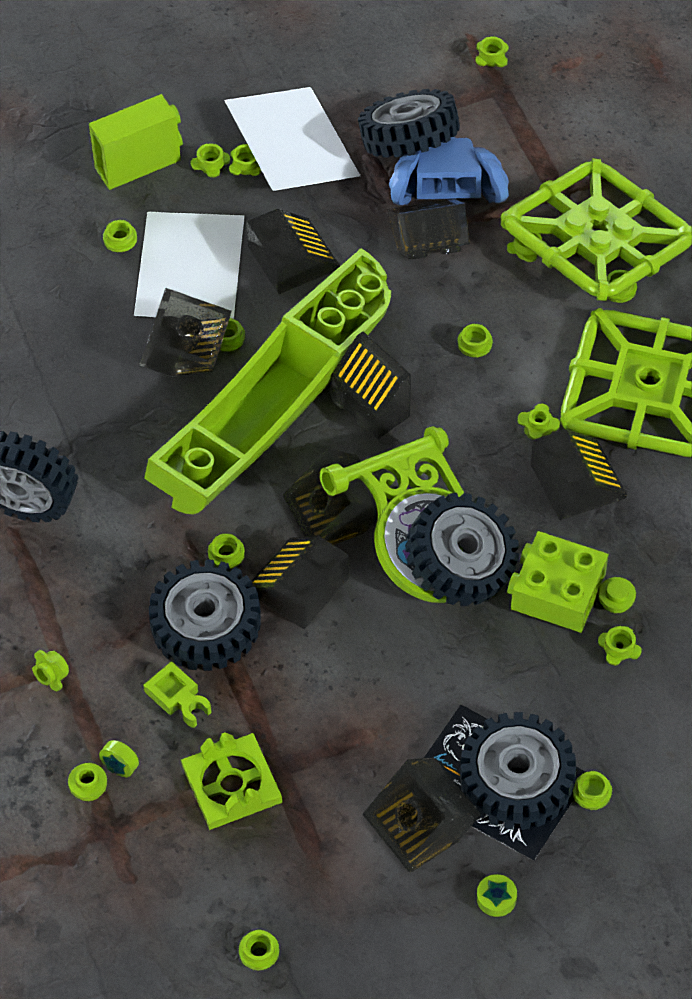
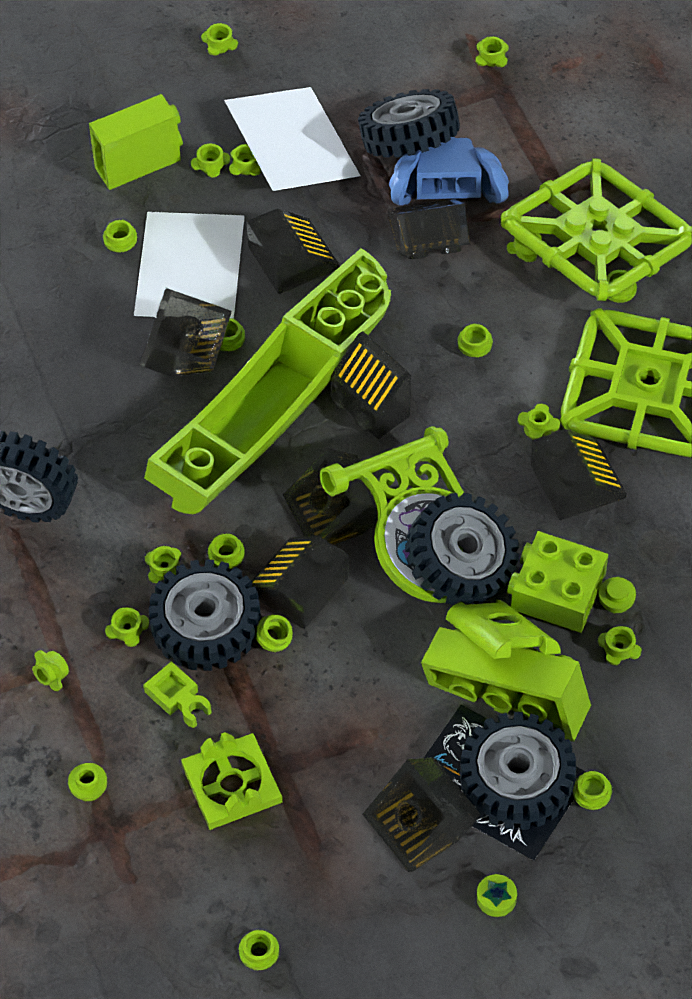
lime tile [99,740,139,778] -> none
none -> lime plate [105,607,149,647]
none -> lime plate [145,546,181,584]
none -> lime plate [201,23,238,55]
none -> lime plate [255,615,293,652]
none -> lime wedge [421,627,591,742]
none -> lime piece [446,600,561,659]

